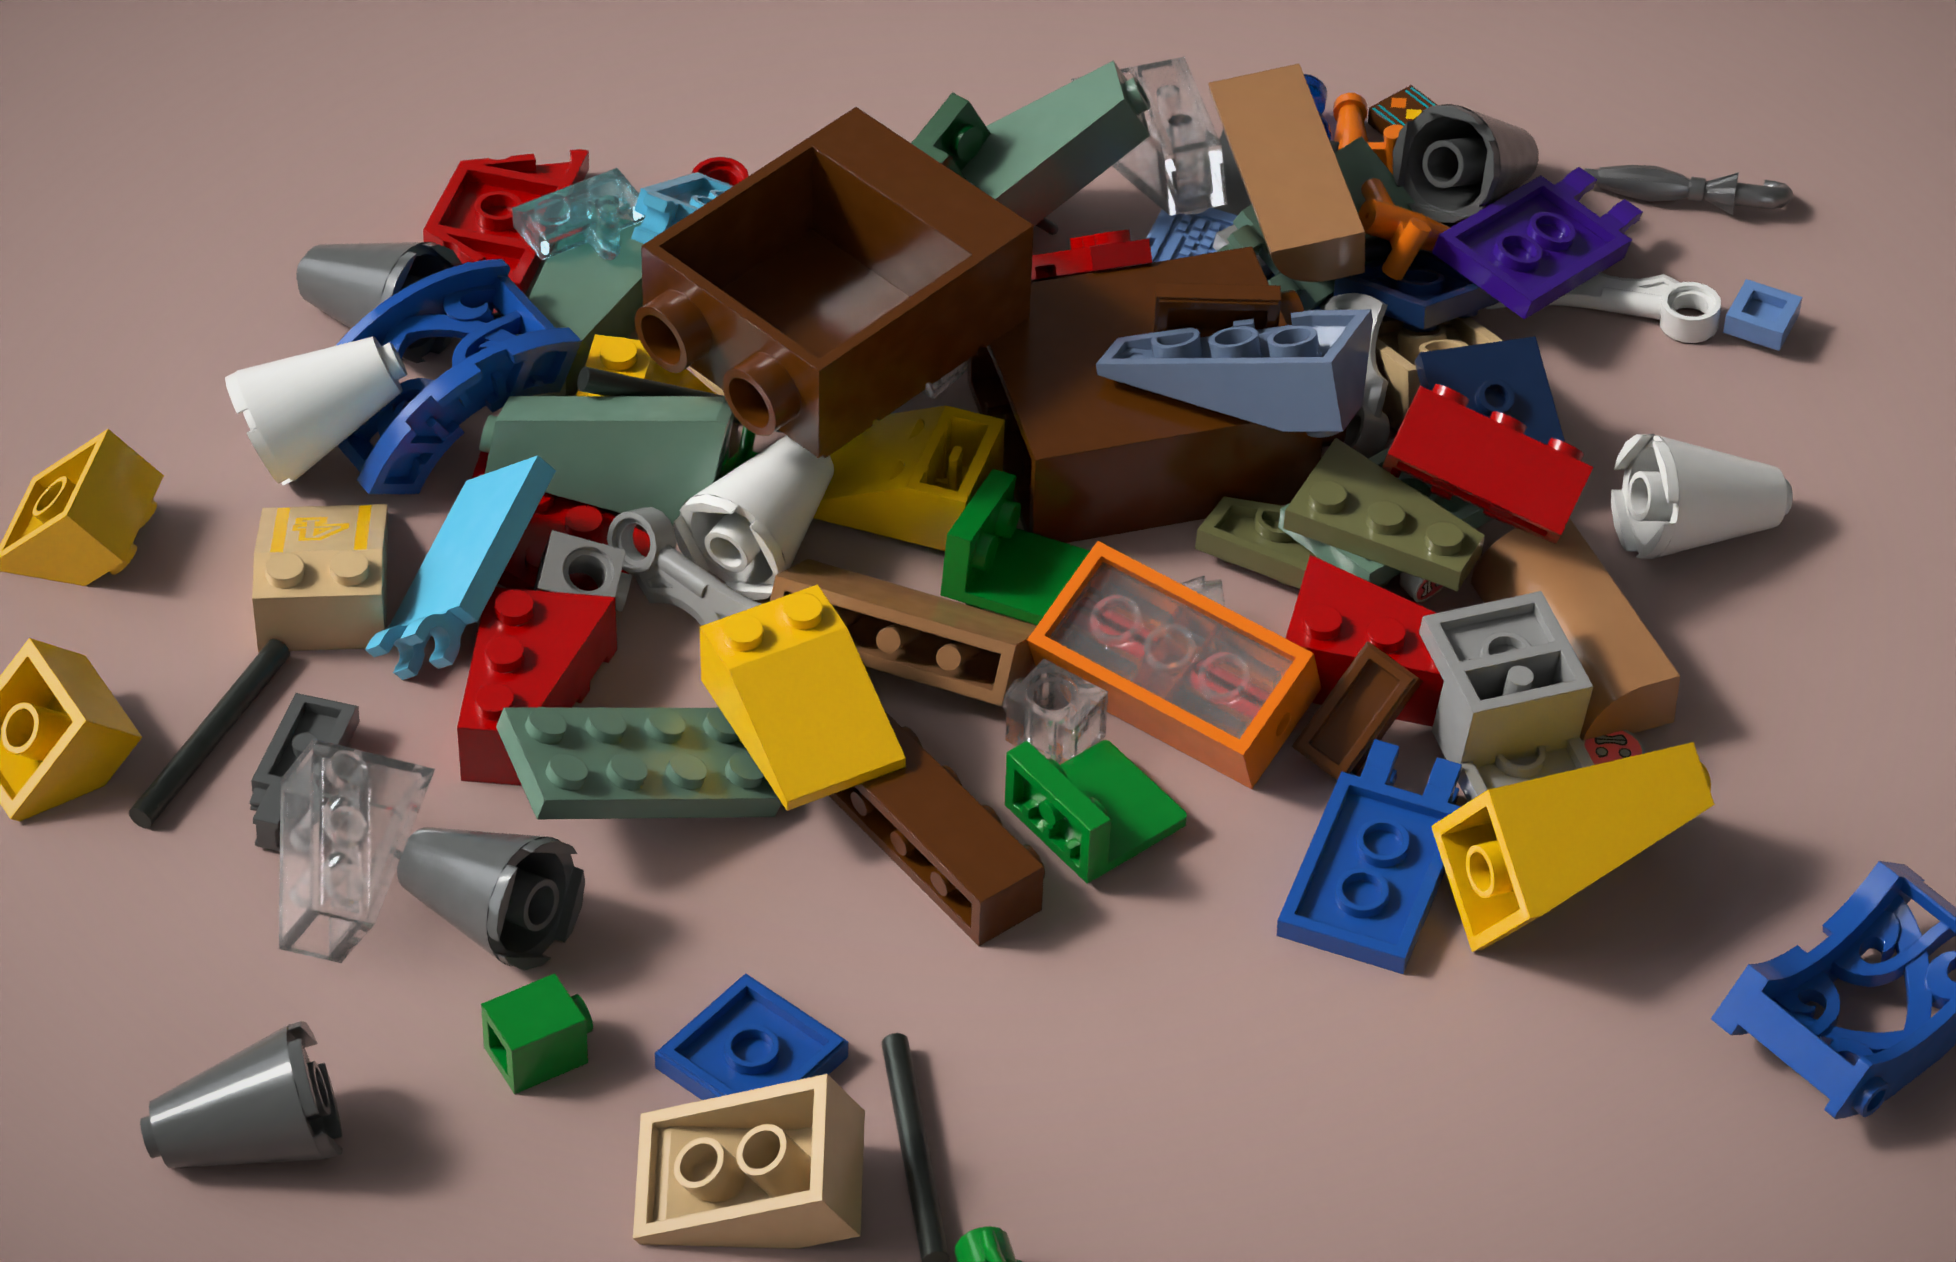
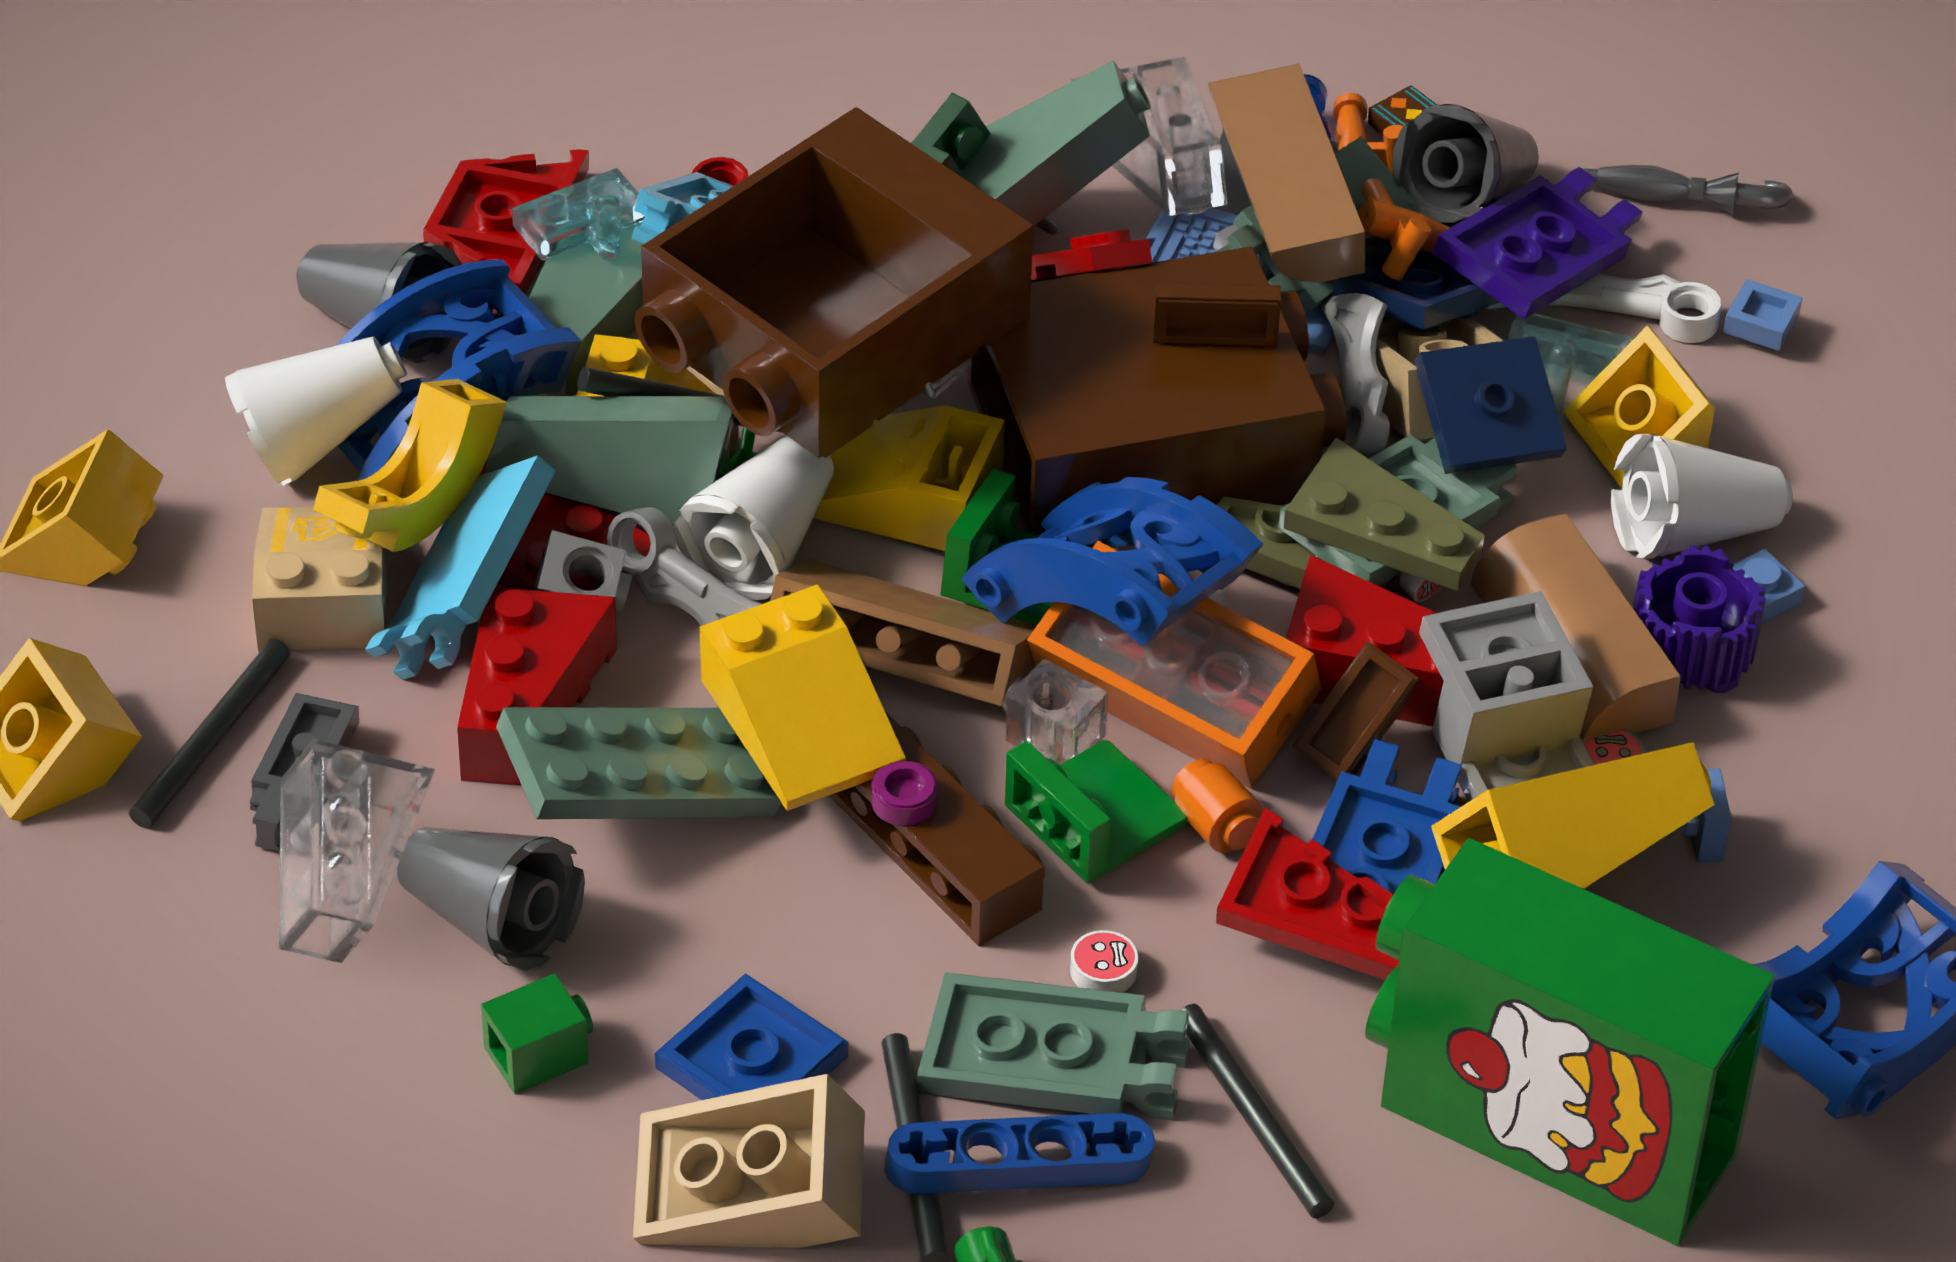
dark grey cone [140,1021,343,1168] -> none
sand blue wedge [1096,309,1373,438] -> none
red wedge [1382,384,1593,544] -> none
none -> yellow arch [313,379,507,552]
none -> magenta tile [871,761,938,826]
none -> blue beam [884,1113,1154,1194]
none -> sand green tile [917,972,1190,1120]
none -> blue fence [962,477,1264,646]
none -> tile [1070,930,1138,993]
none -> orange brick [1171,759,1264,853]
none -> pearl dark grey bar [1180,1003,1334,1218]
none -> red wing [1216,807,1399,980]
none -> green brick [1365,837,1775,1247]
none -> clear light blue plate [1508,313,1634,417]
none -> yellow slope [1563,326,1715,489]
none -> dark purple brick [1633,545,1766,693]
none -> medium blue plate [1680,769,1732,862]
none -> medium blue plate [1733,549,1805,624]

